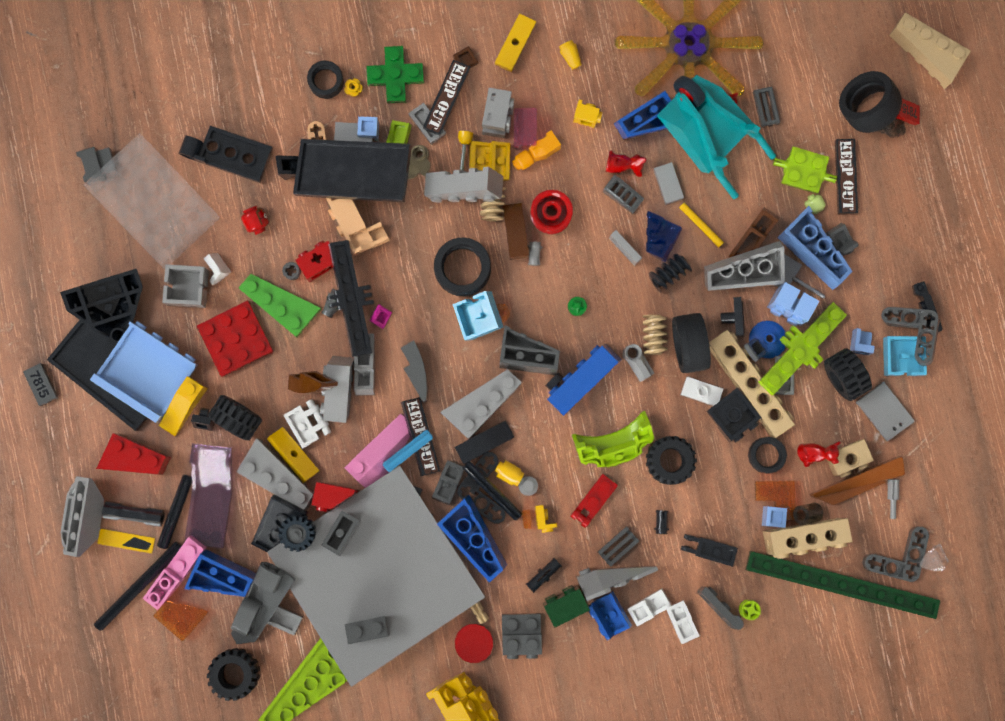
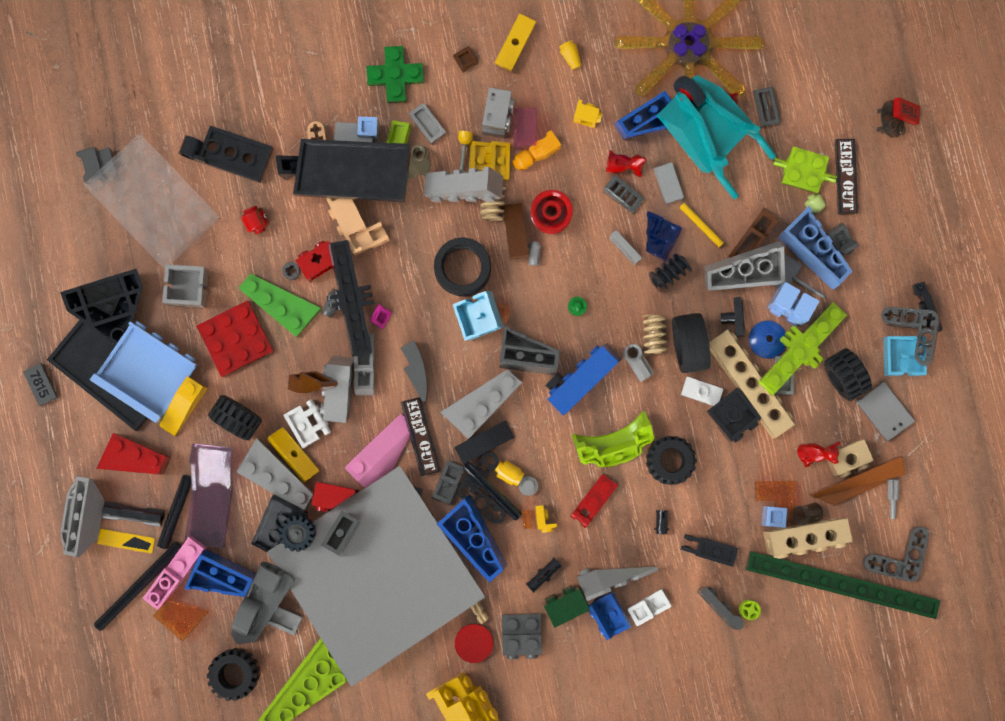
black tile [191,408,214,431] -> none
white tile [204,253,231,286] -> none
black tyre [307,60,344,99] -> none
yellow plate [344,78,363,97] -> none
dark grey brick [345,616,389,644] -> none
dark azure axle [383,430,433,472] -> none
tile [423,60,470,136] -> none
dark grey tile [598,526,639,567] -> none
white slope [666,600,699,644] -> none
dark grey slope [744,338,766,362] -> none
black tyre [748,437,787,474] -> none
black tyre [839,71,902,133] -> none
light blue panel [850,328,875,355] -> none
tan wedge [889,13,970,89] -> none
clear tile [920,544,949,571] -> none

